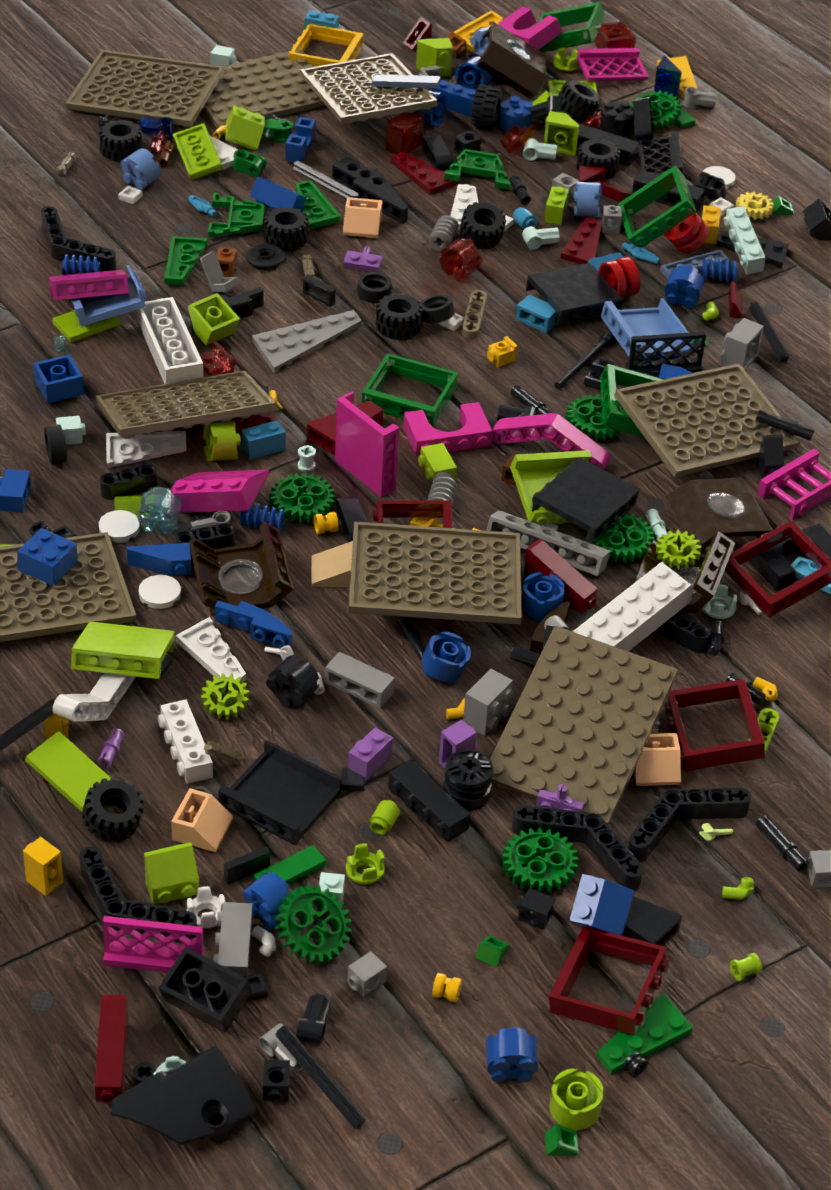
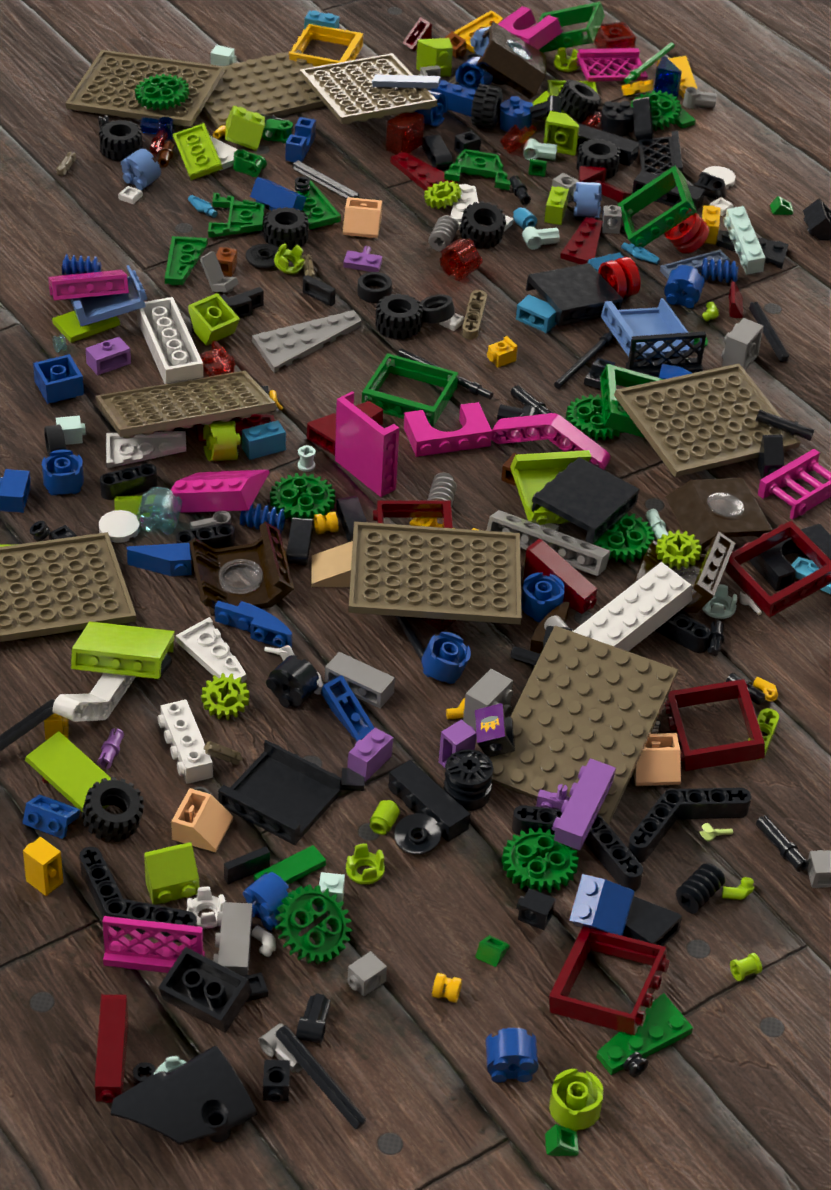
blue brick [17,528,77,586] -> none
black beam [41,206,116,272] -> none
white tile [138,575,181,609] -> none
black brick [332,157,408,224] -> none
lime brick [418,443,457,484] -> none
light yellow gear [736,192,774,220] -> none
none -> blue bracket [23,794,80,839]
none -> blue brick [42,450,84,495]
none -> medium lavender brick [86,337,131,375]
none -> green gear [135,74,190,111]
none -> lime piece [274,243,305,274]
none -> black beam [286,517,313,565]
none -> black bush [295,176,310,192]
none -> blue slope [320,675,375,742]
none -> black dish [394,813,441,855]
none -> black bar [398,348,493,399]
none -> lime gear [424,180,462,209]
none -> piece [475,703,515,758]
none -> green slope [528,159,547,177]
none -> medium lavender brick [552,758,616,850]
none -> yellow plate [621,79,654,96]
none -> green bar [624,42,675,84]
none -> black piece [676,863,726,914]

